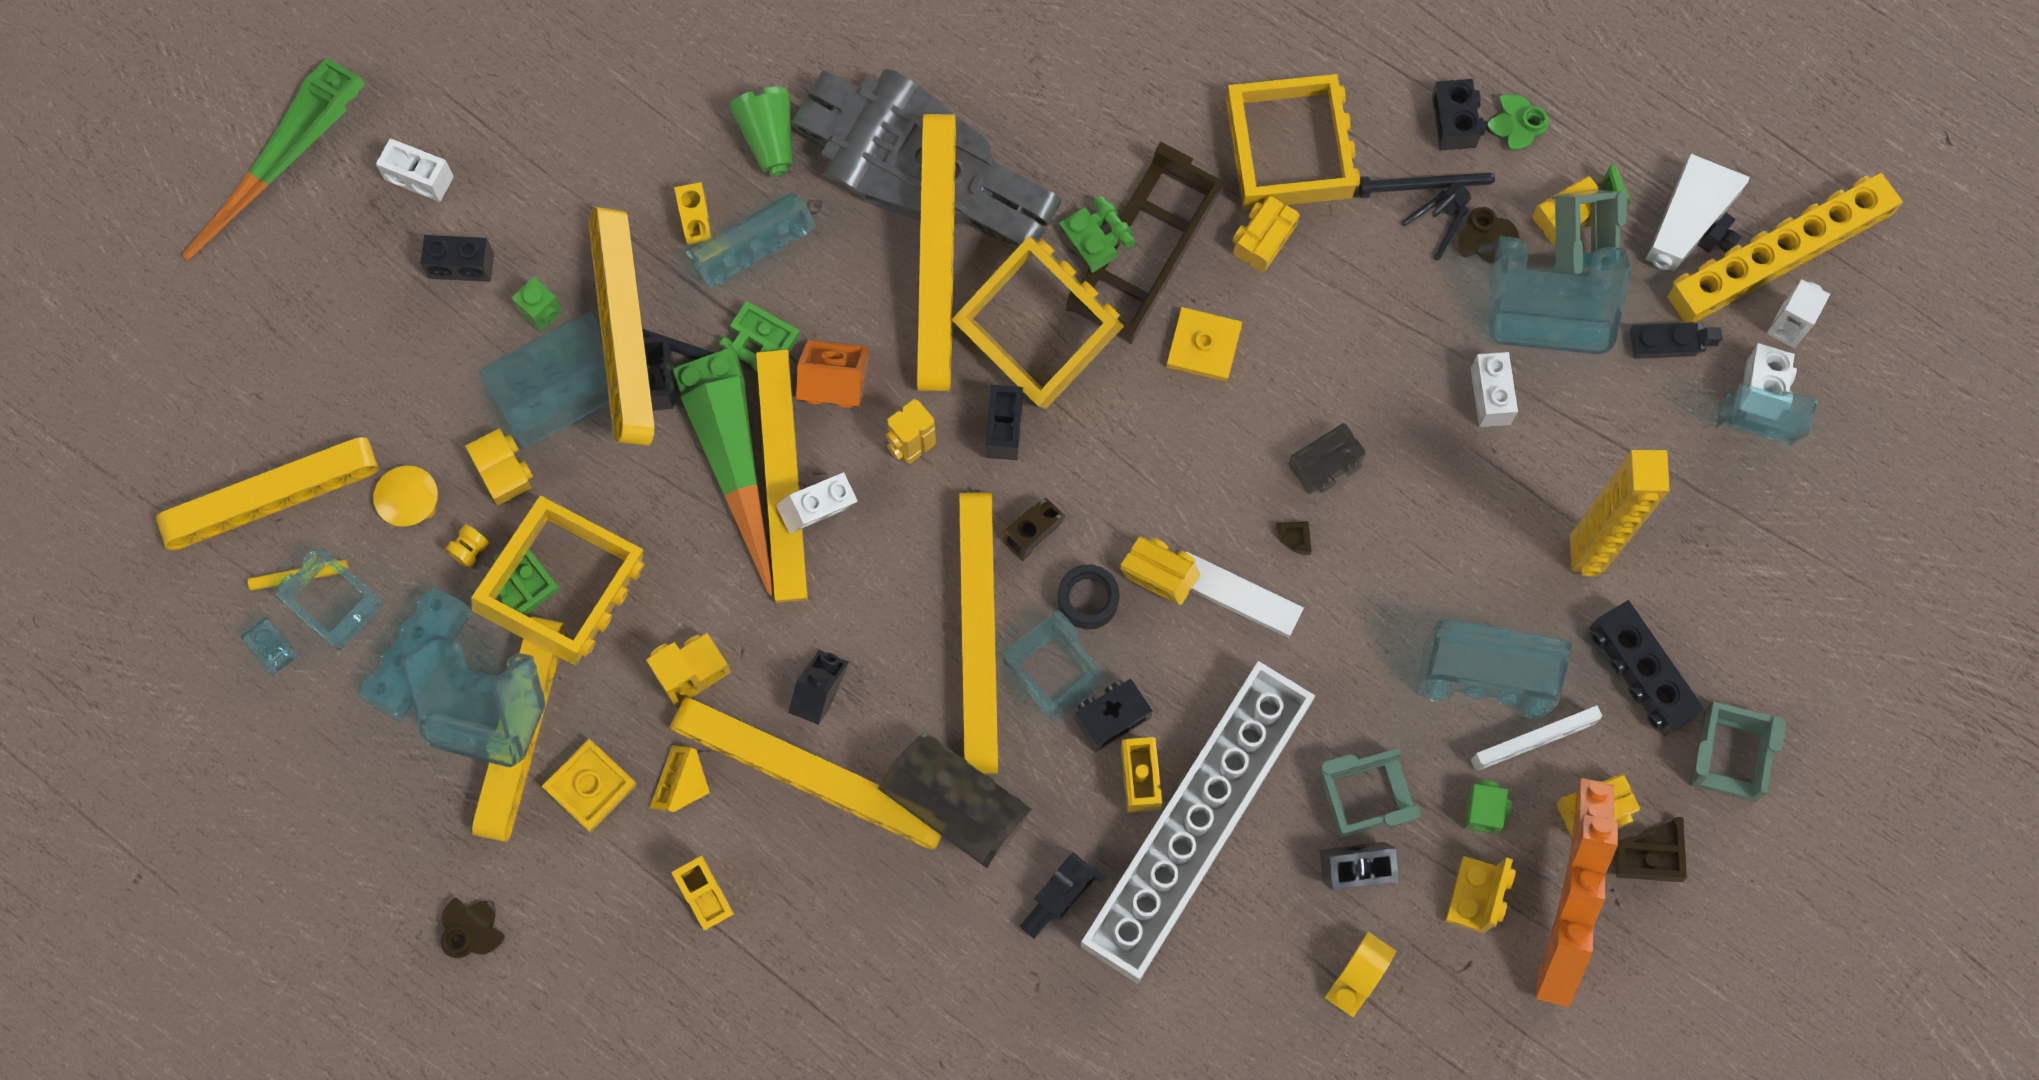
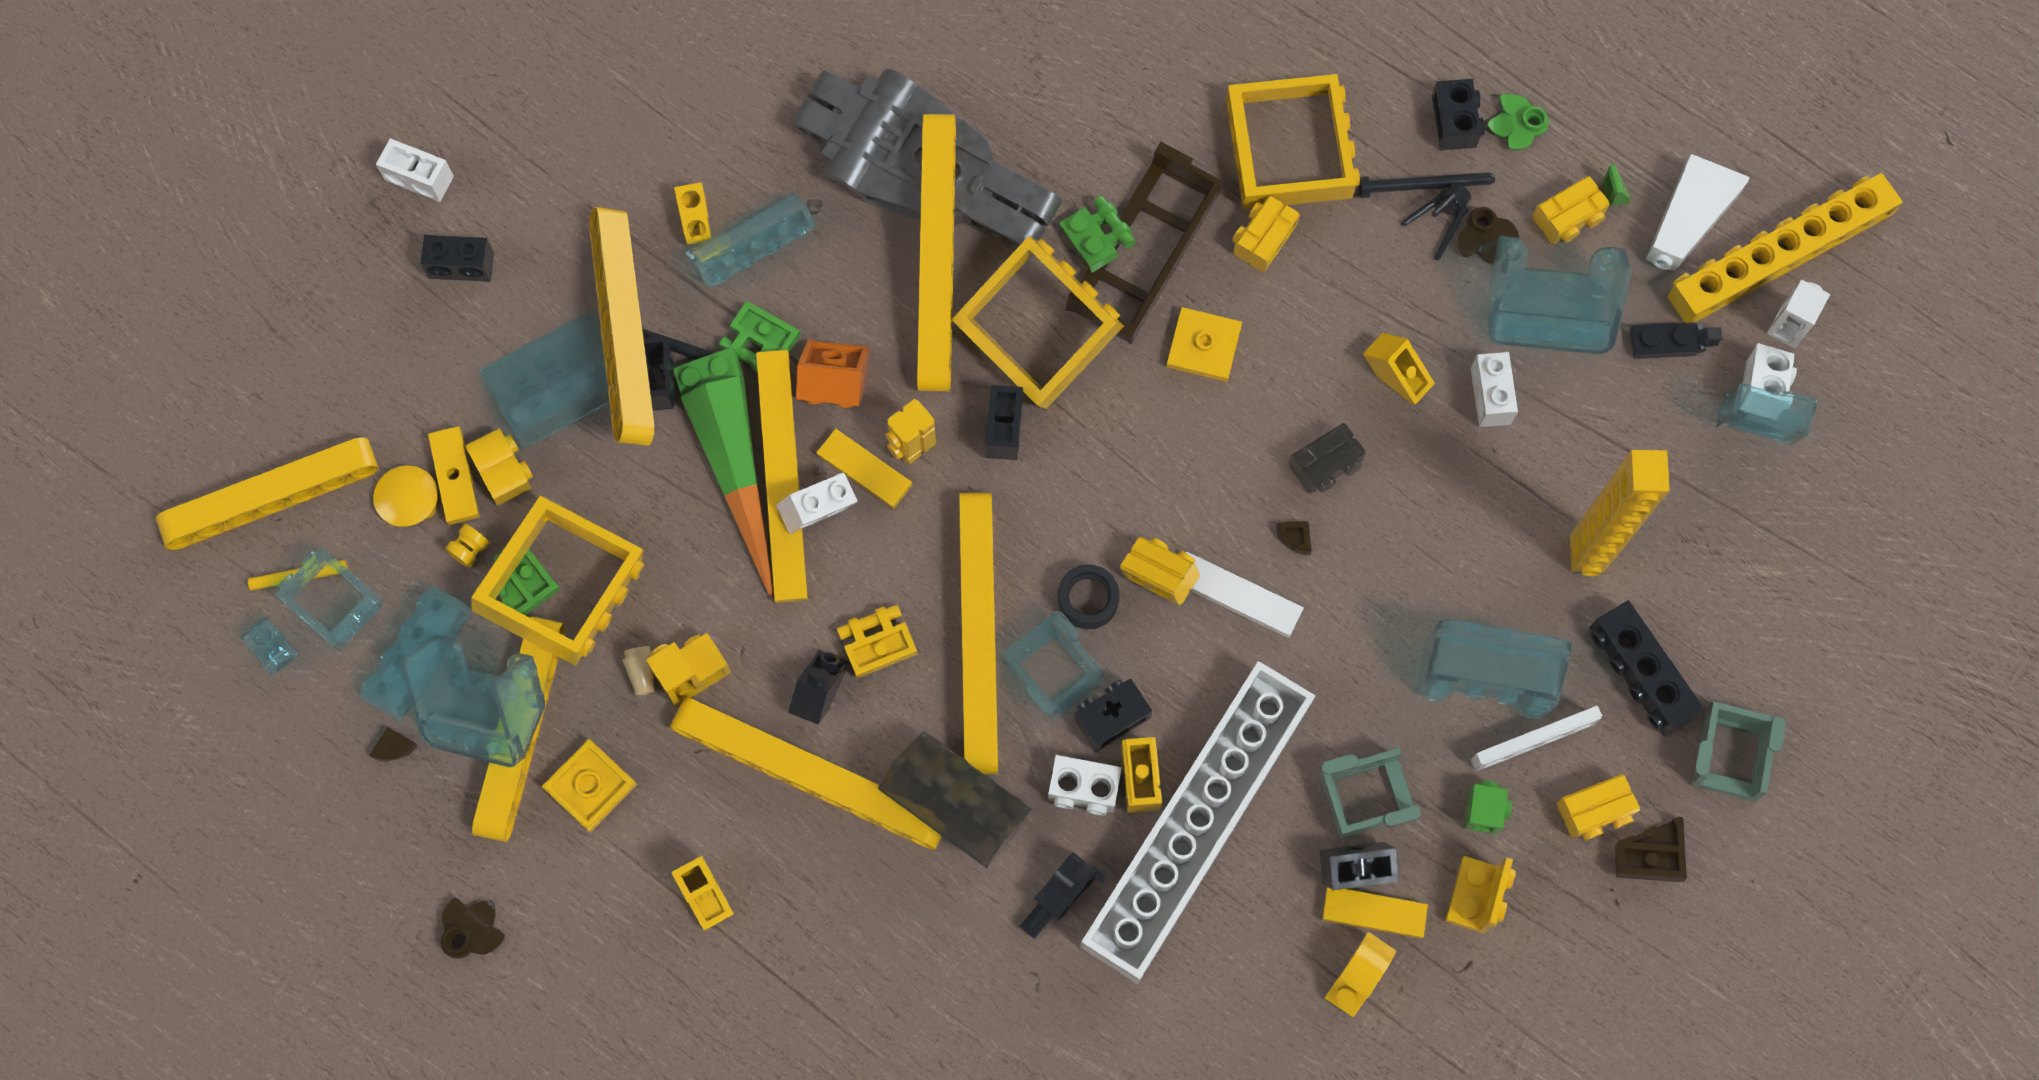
bright green plate [182,58,366,261] -> none
bright green brick [511,277,562,332] -> none
yellow slope [649,745,710,812] -> none
bright green cone [729,87,793,177] -> none
dark brown leg [1003,498,1065,561] -> none
orange arch [1536,778,1618,1008] -> none
sand green piece [1550,190,1627,274] -> none
black tile [1698,212,1742,253] -> none
none -> dark brown tile [369,727,418,762]
none -> yellow tile [428,426,481,525]
none -> tan cone [622,646,654,696]
none -> yellow tile [816,429,913,510]
none -> yellow plate [836,604,918,679]
none -> white brick [1048,755,1122,816]
none -> yellow tile [1322,887,1428,939]
none -> yellow slope [1363,332,1435,405]

